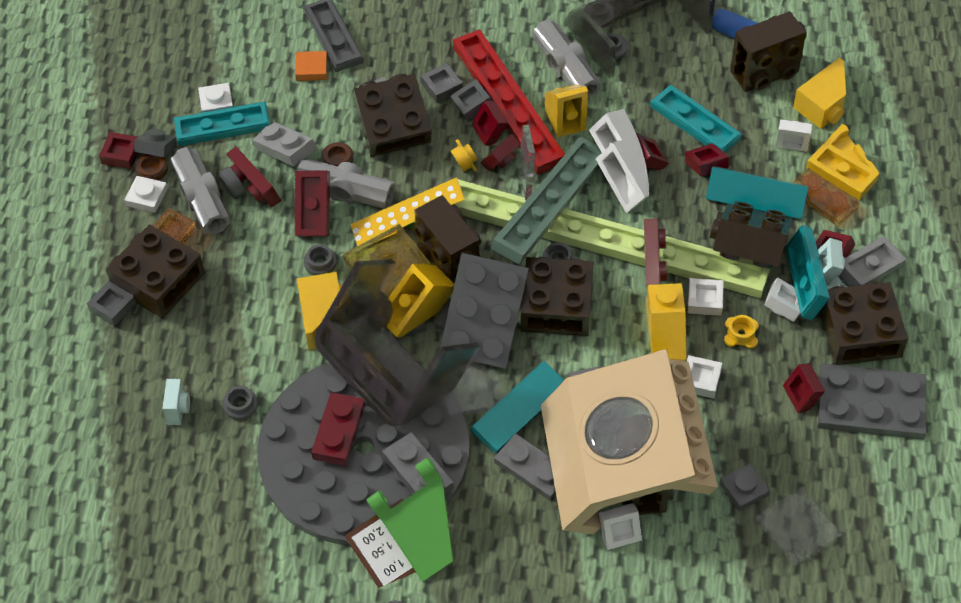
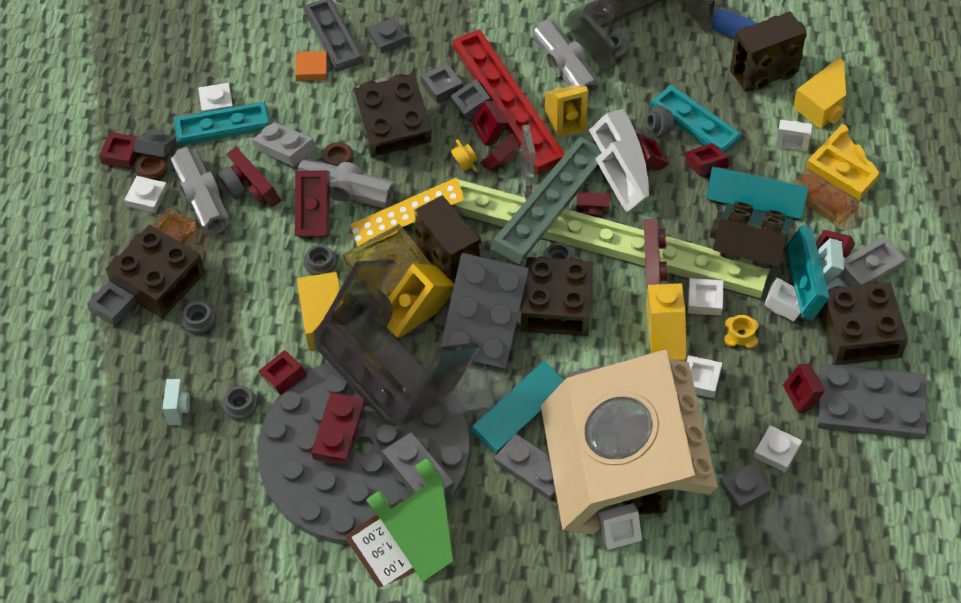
none -> dark grey plate [181,301,216,334]
none -> dark red plate [258,350,307,395]
none -> dark grey plate [367,17,408,53]
none -> dark red plate [576,192,610,218]
none -> dark grey plate [646,106,673,137]
none -> white plate [754,425,802,473]

